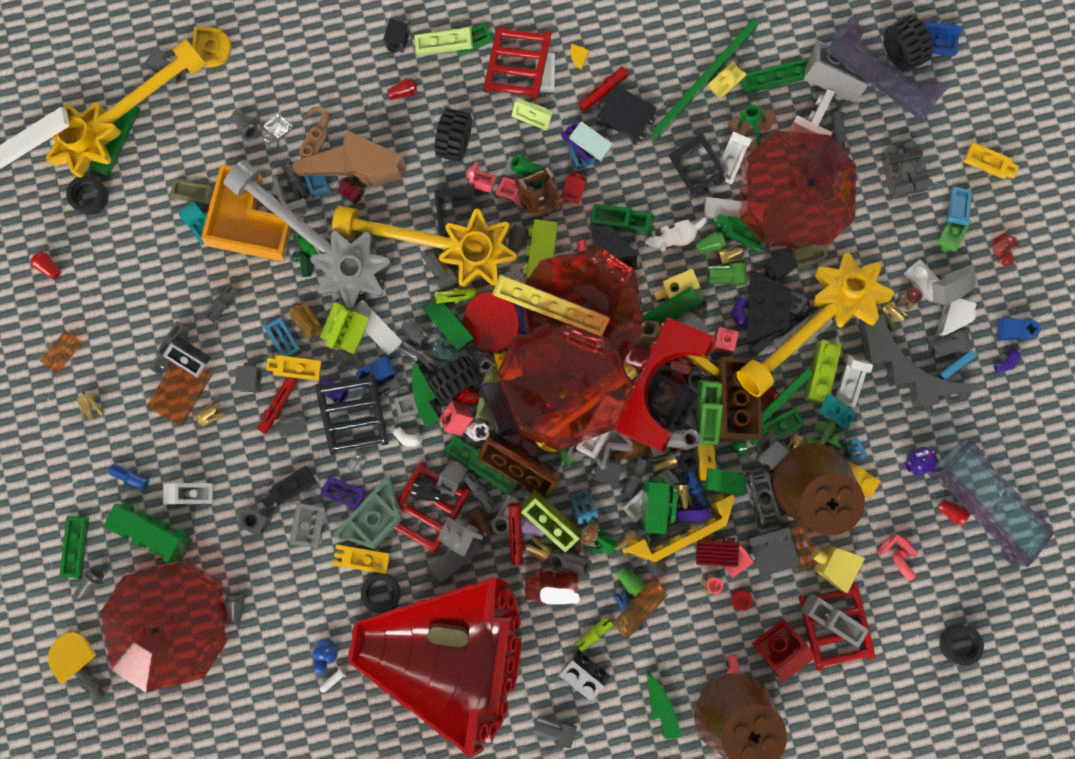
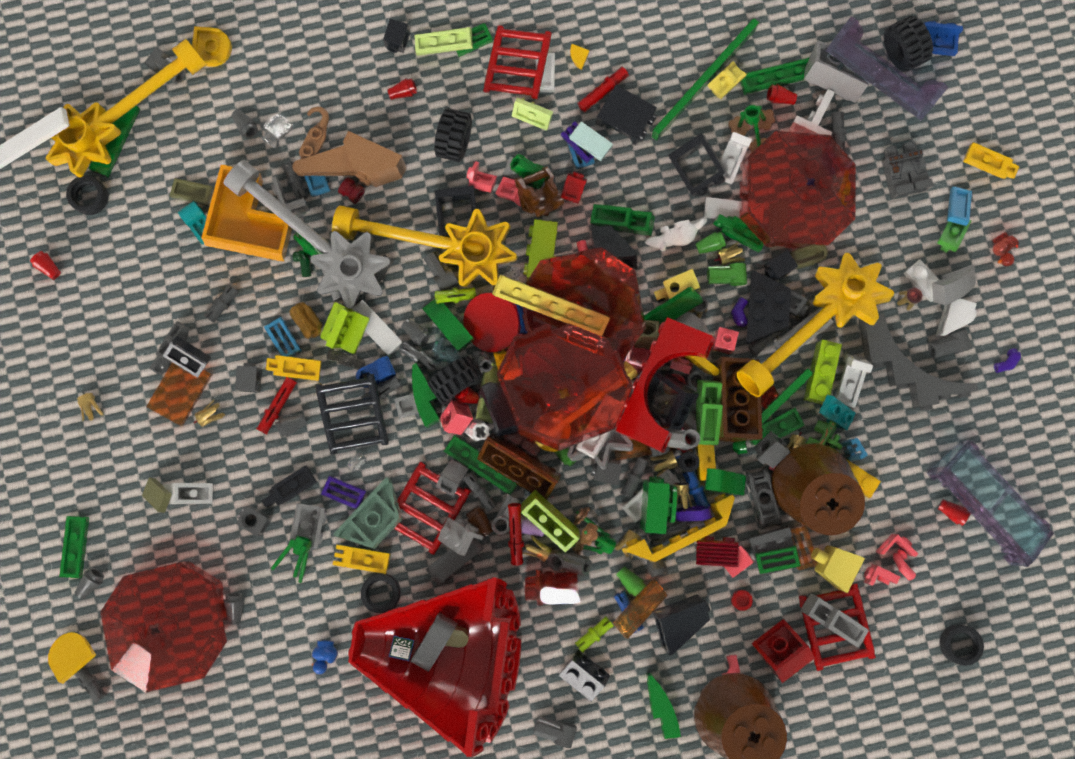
clear orange tile [40,330,83,374] -> none
green wedge [103,502,193,563] -> none
blue axle [108,464,150,491] -> none
dark purple cone [319,379,349,403] -> none
white piece [319,667,347,692] -> none
white arm [392,426,423,447] -> none
black cone [410,481,441,502] -> none
dark grey cone [508,225,529,255] -> none
dark azure tile [569,489,599,524] -> none
coral piece [700,573,723,595] -> none
pearl gold piece [878,301,908,329] -> none
dark purple head [905,447,938,476] -> none
dark azure tile [935,350,977,380] -> none
blue piece [997,318,1041,340] -> none
none -> olive tile [142,477,172,513]
none -> green plant [271,535,312,583]
none -> tile [389,636,414,661]
none -> dark grey beam [410,612,457,672]
none -> black slope [653,594,710,656]
none -> green tile [755,545,801,574]
none -> red cone [767,84,797,105]
none -> coral bracket [864,564,900,586]

